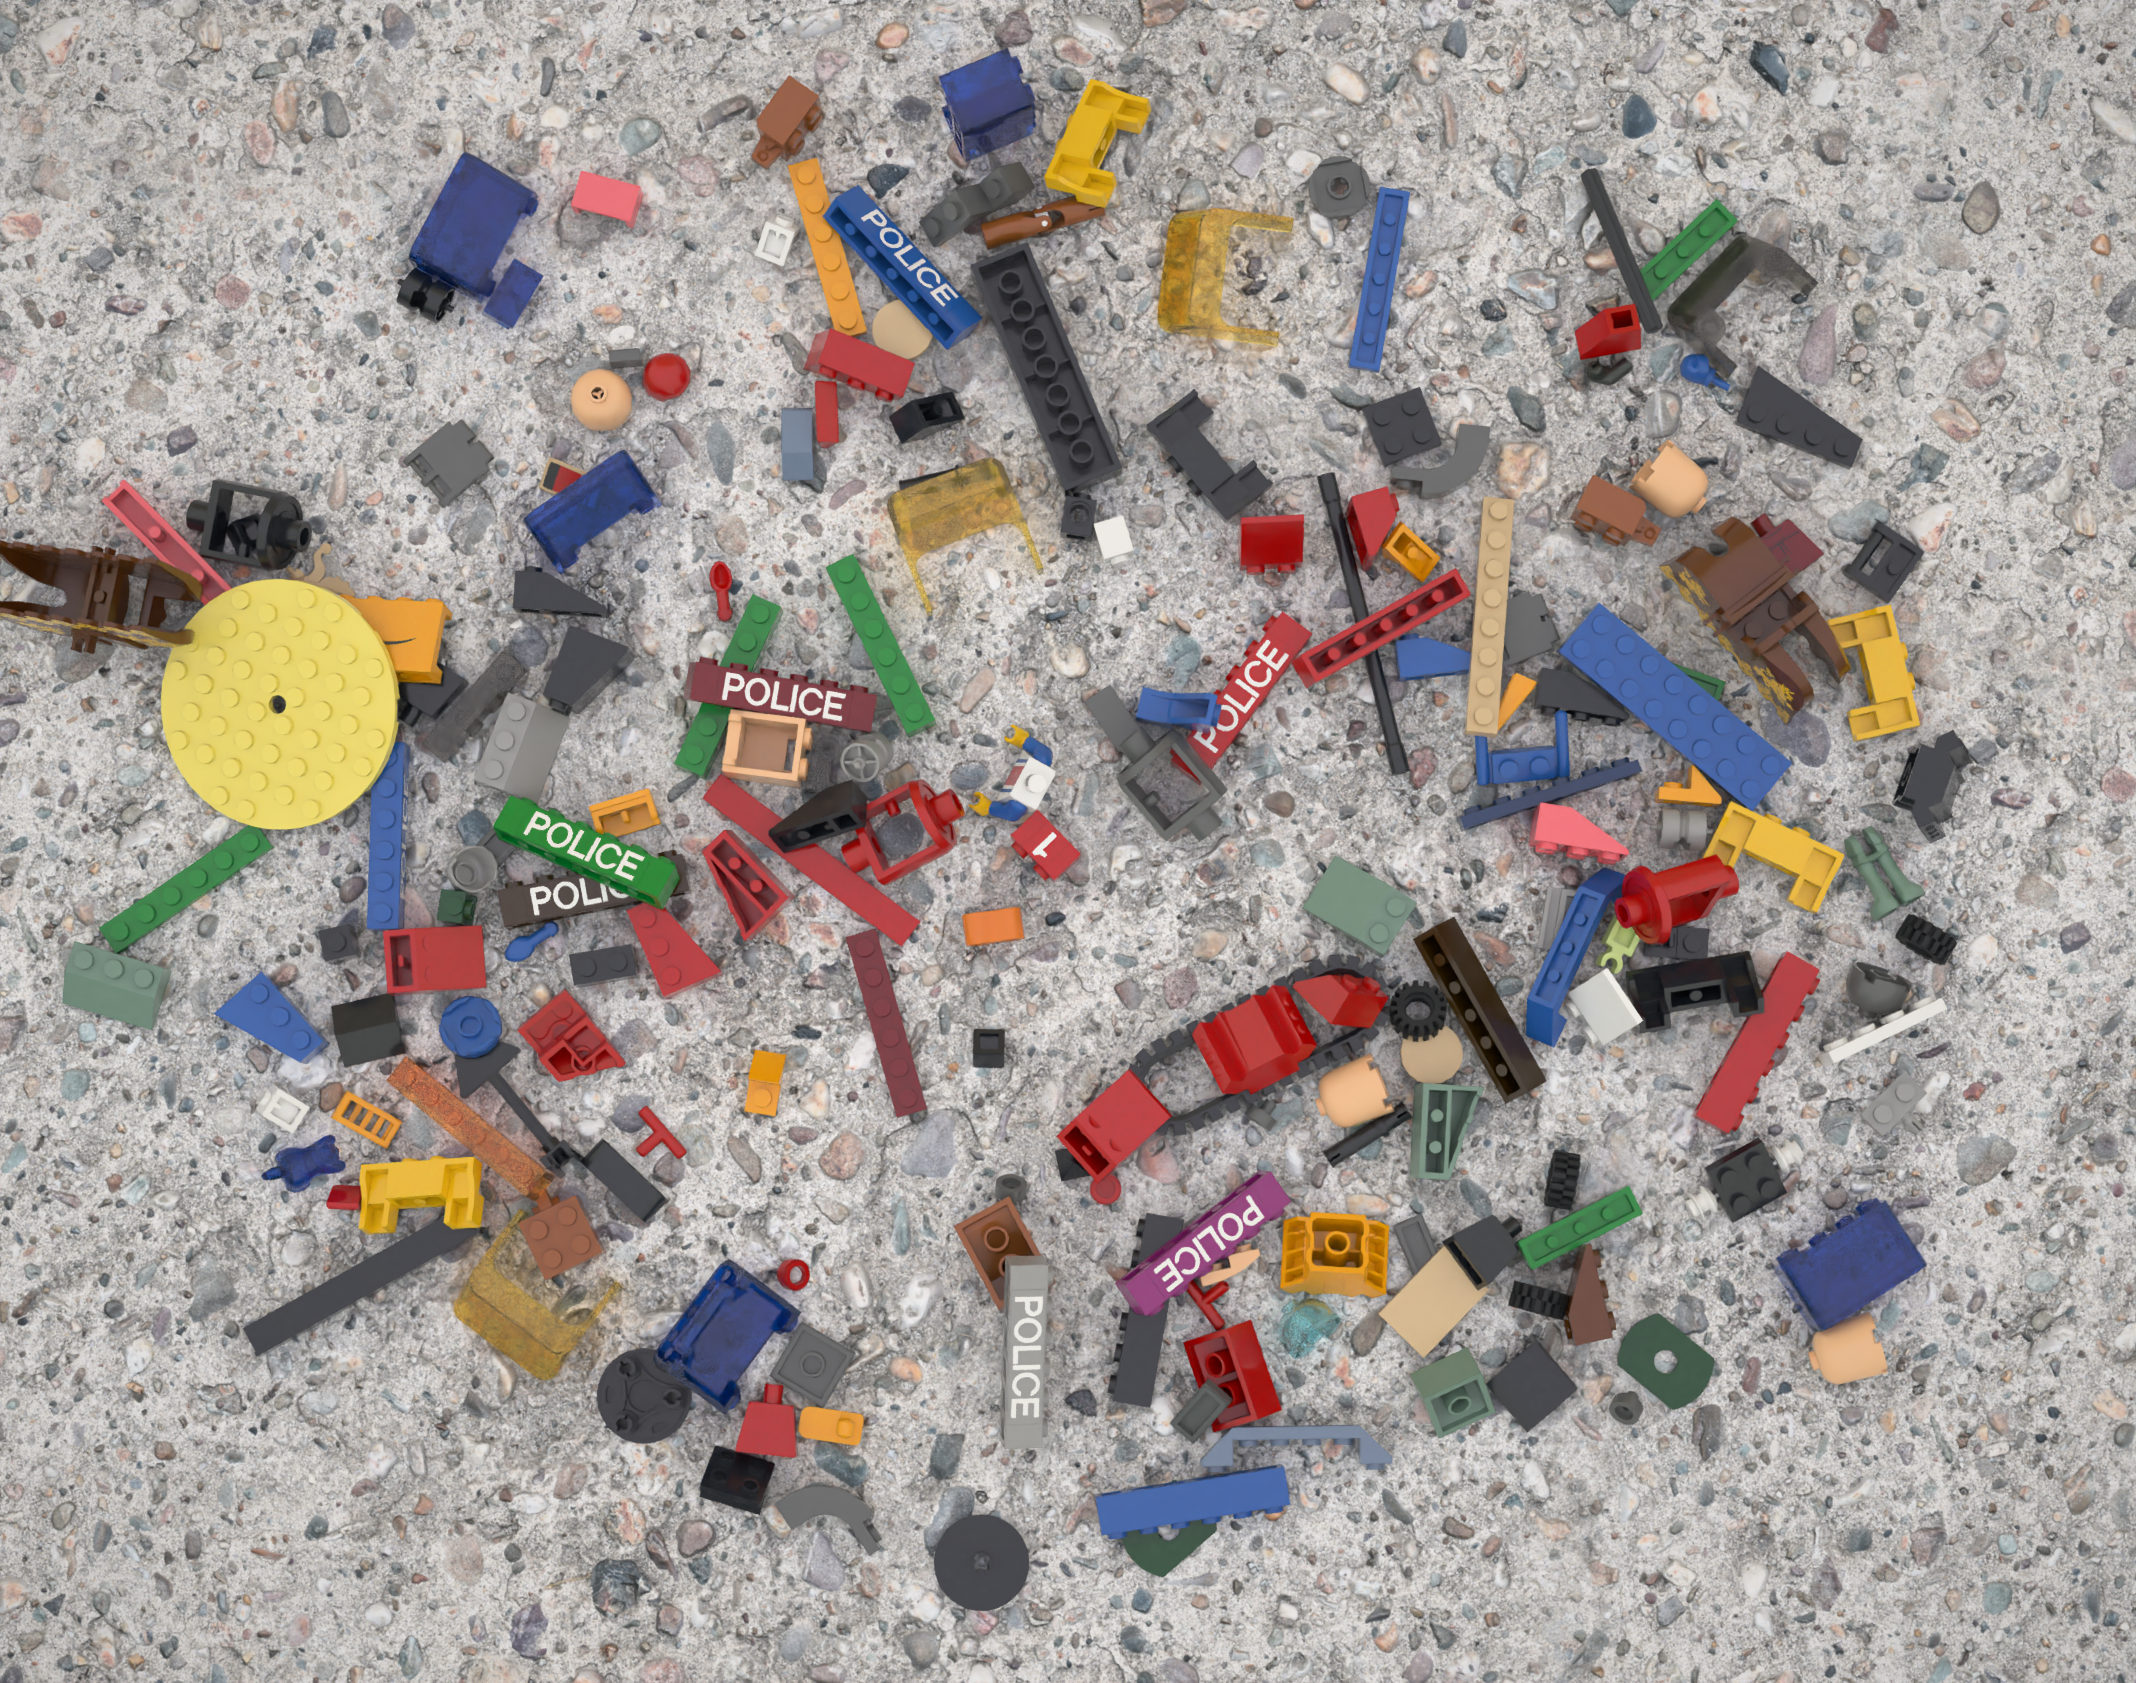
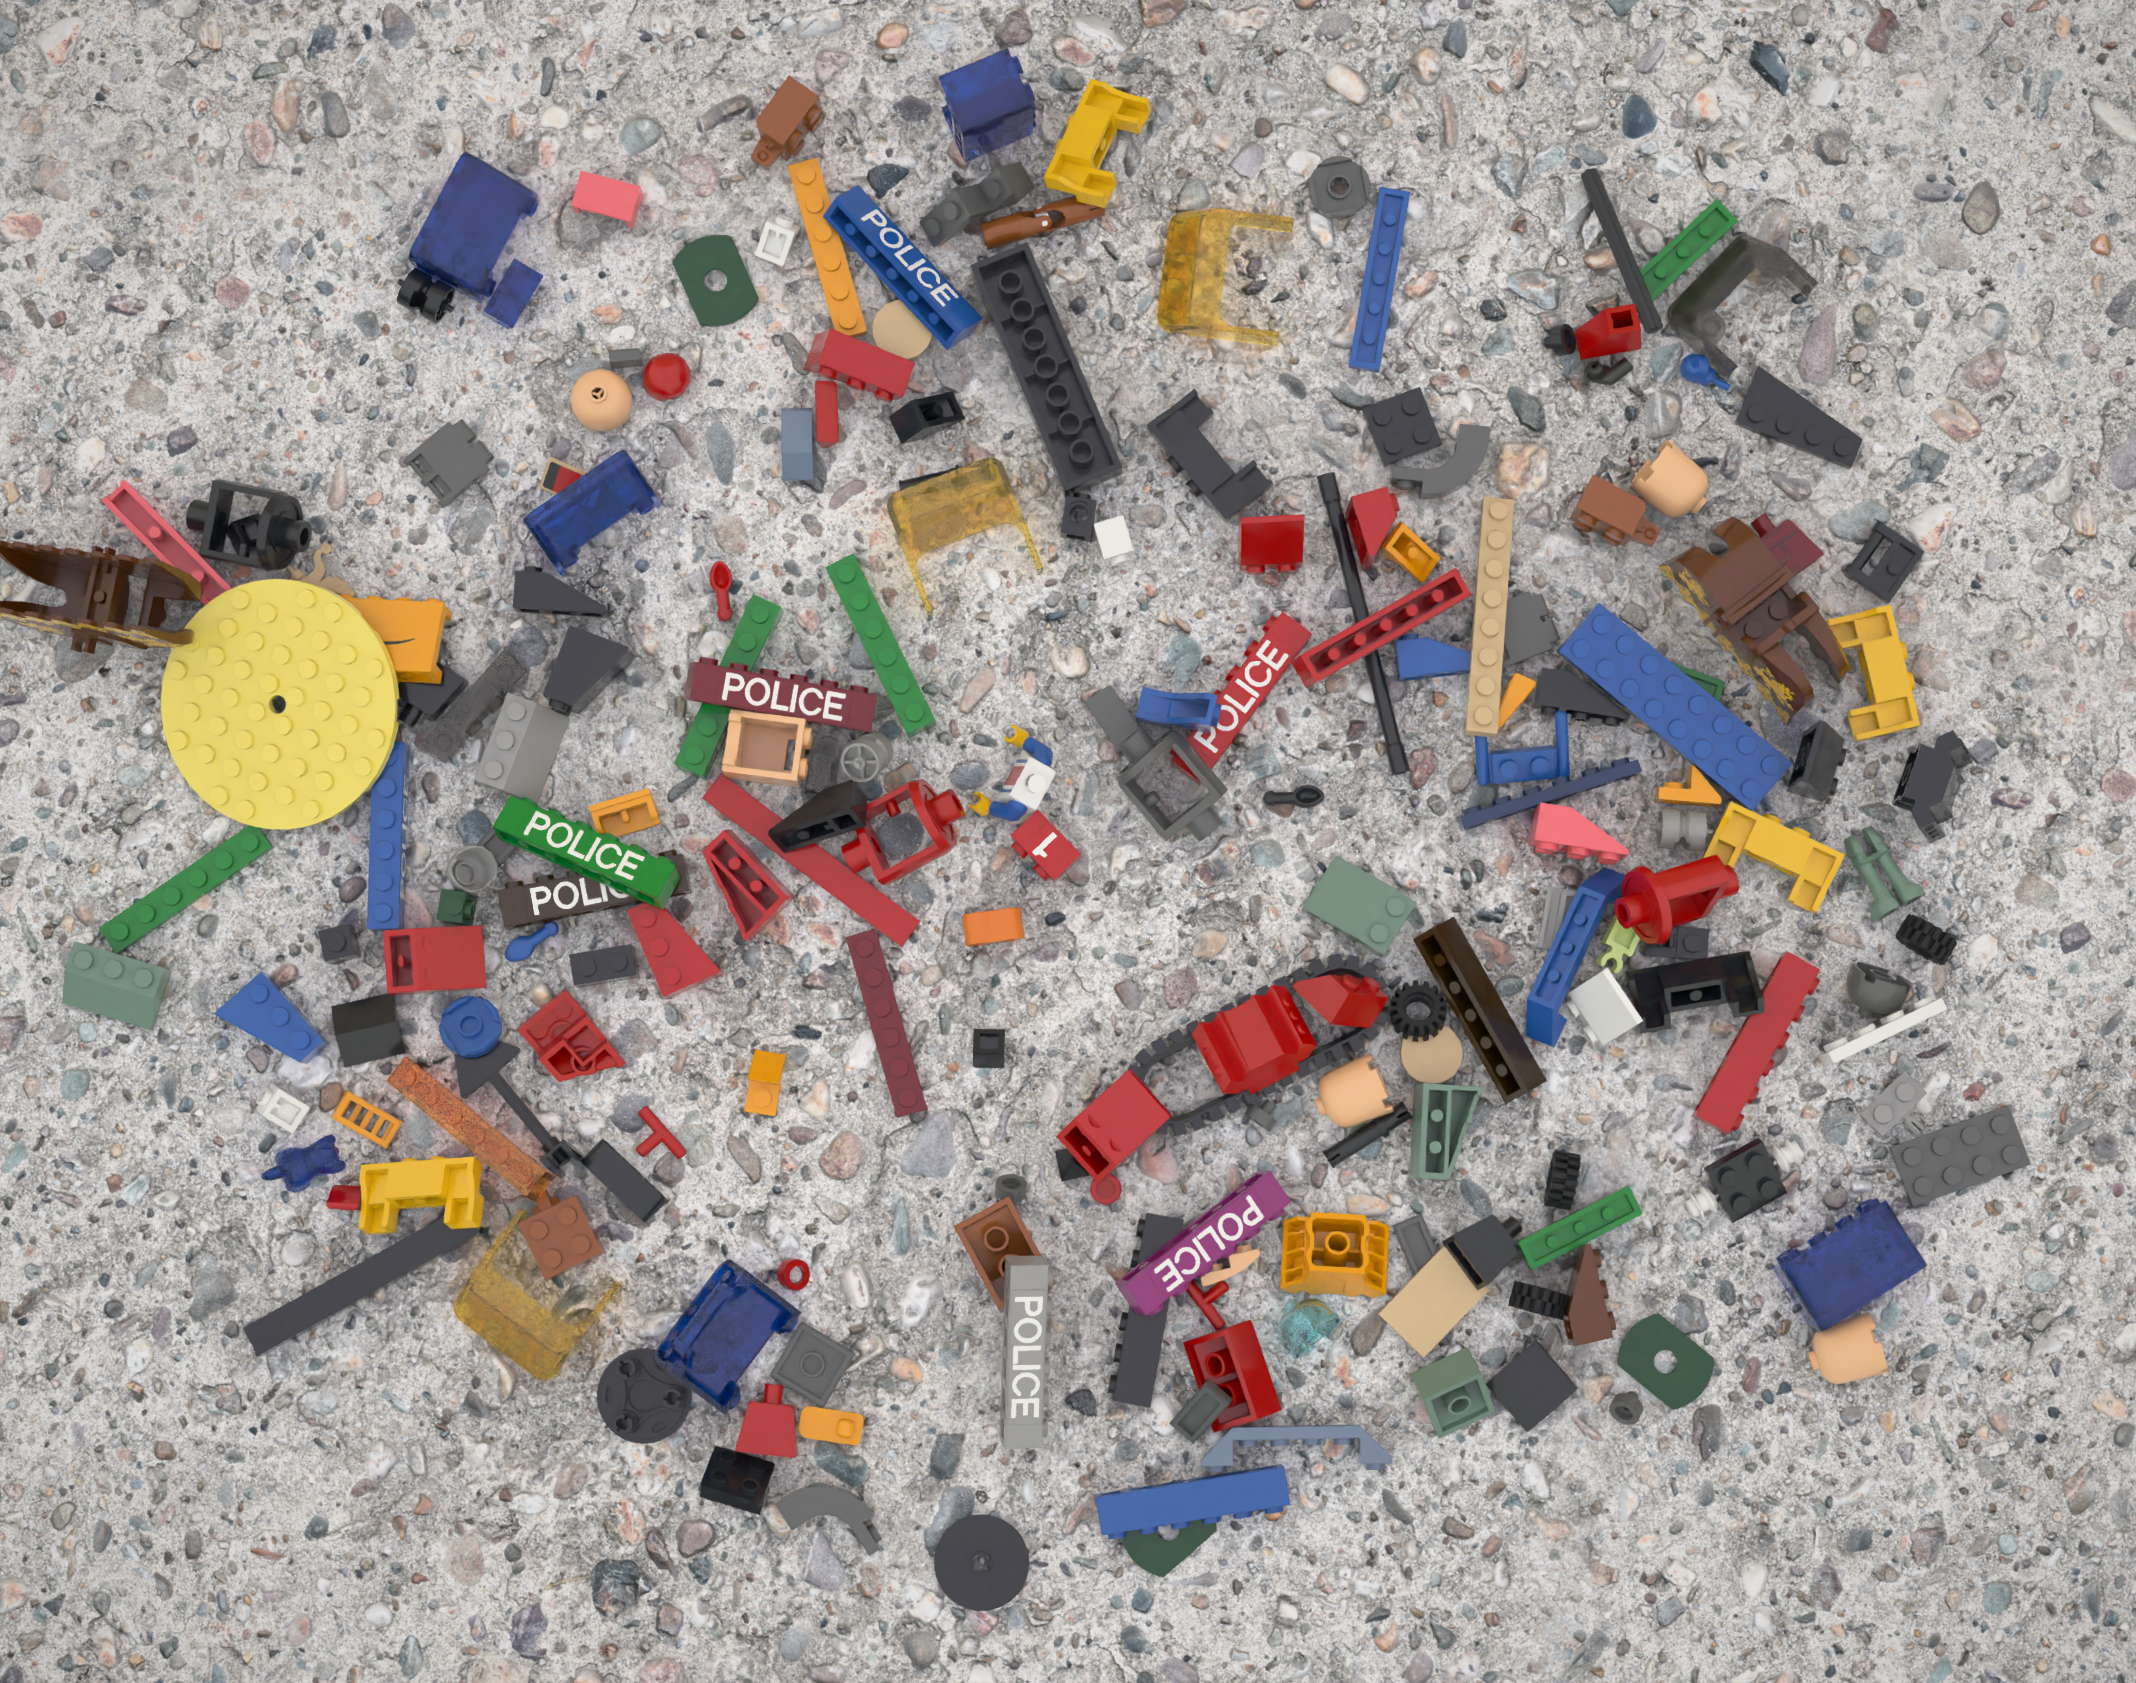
none -> dark green piece [672,235,759,327]
none -> black piece [1263,785,1325,808]
none -> black tile [1544,324,1576,356]
none -> black slope [1786,720,1847,802]
none -> dark grey plate [1889,1105,2031,1207]

